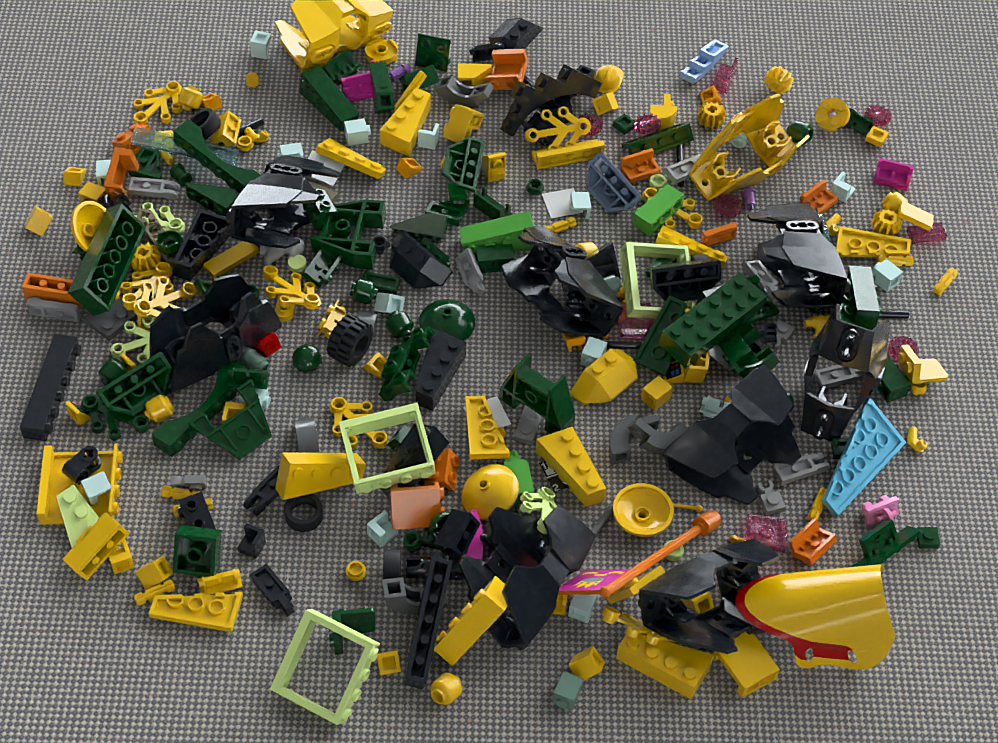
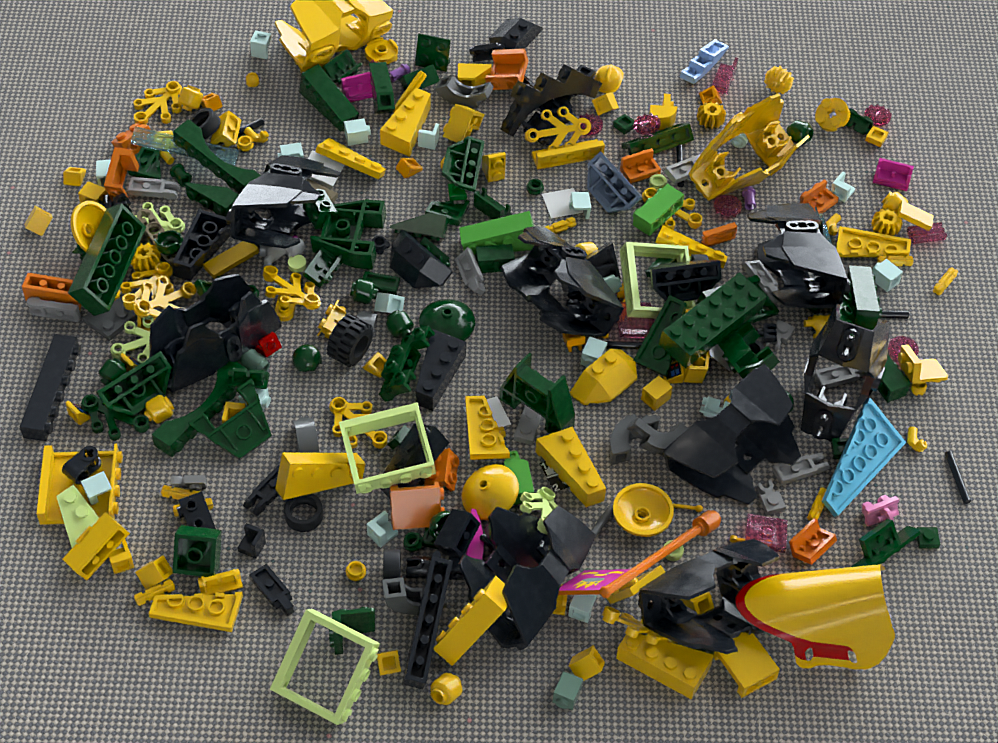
none -> black bar [945,451,971,504]

